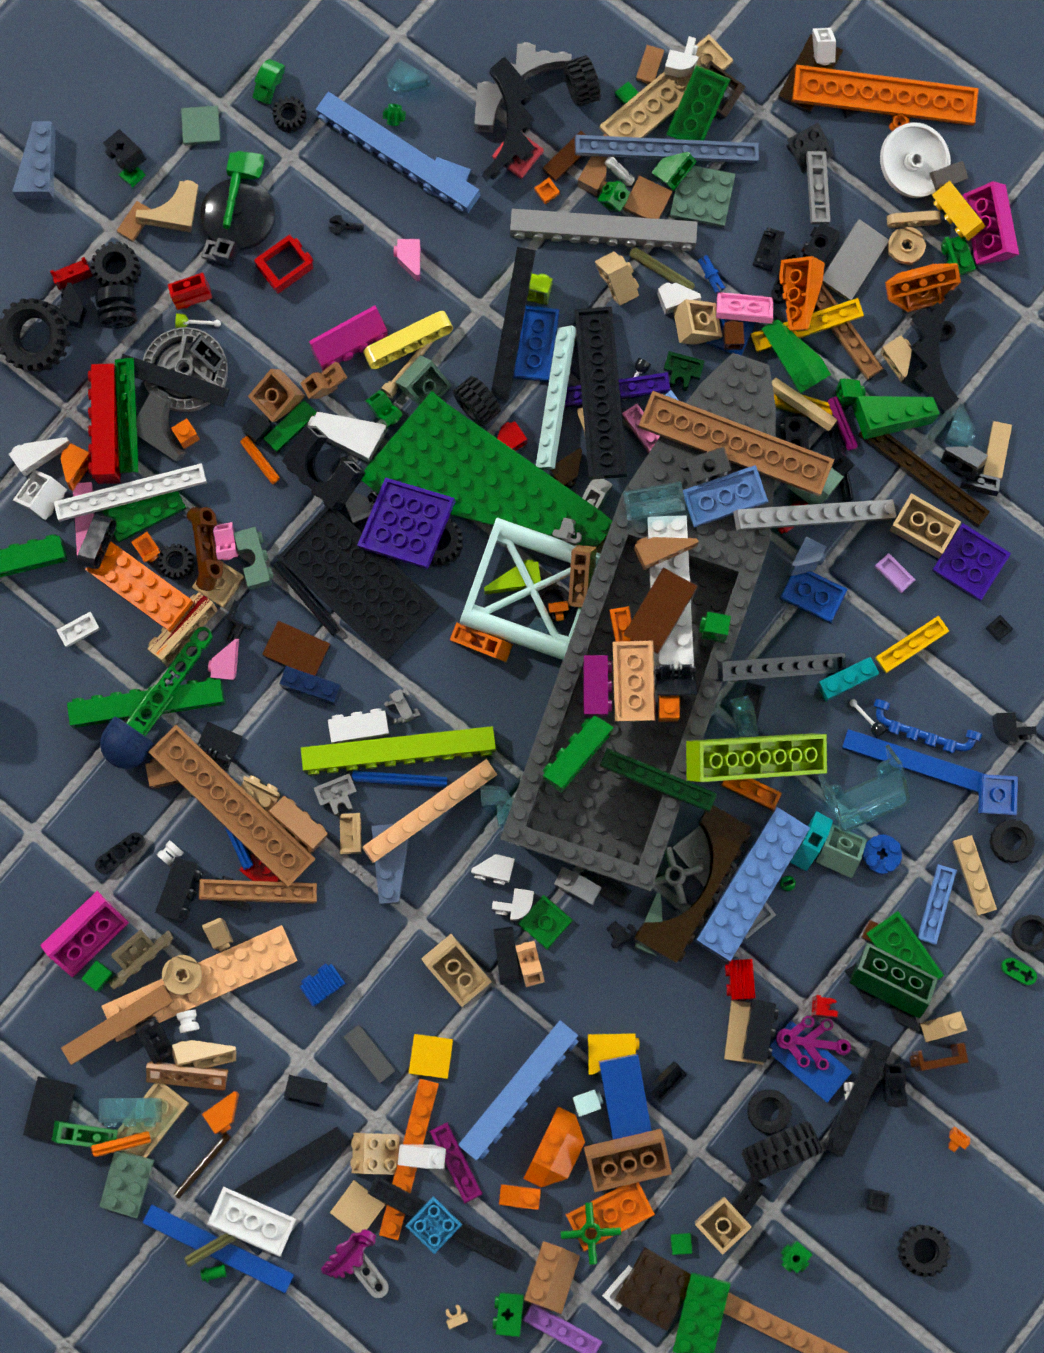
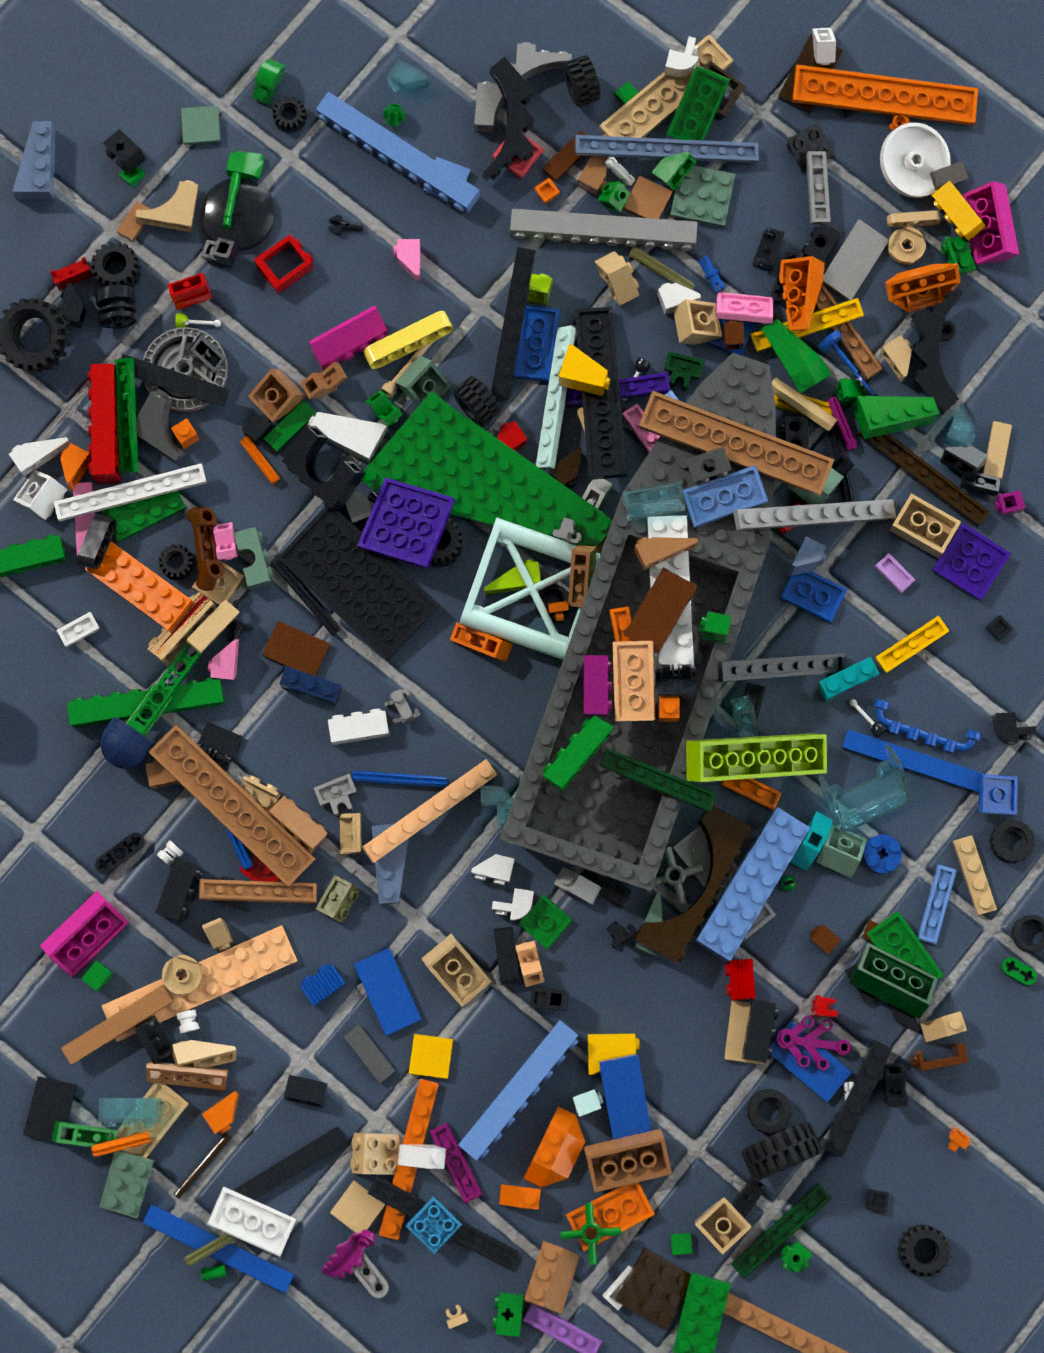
dark tan bracket [109,929,174,990] -> none
orange bracket [131,531,160,563] -> none
lime brick [301,726,496,775] -> none
medium nougat tile [636,45,664,84] -> none
black plate [647,1061,687,1103] -> none
none -> tan tile [186,600,239,654]
none -> olive bracket [316,875,360,923]
none -> blue tile [354,948,422,1036]
none -> black brick [530,988,569,1012]
none -> yellow slope [558,344,610,396]
none -> dark green tile [730,1183,832,1279]
none -> reddish brown brick [809,924,841,955]
none -> blue piece [818,330,876,396]
none -> magenta brick [994,490,1026,516]

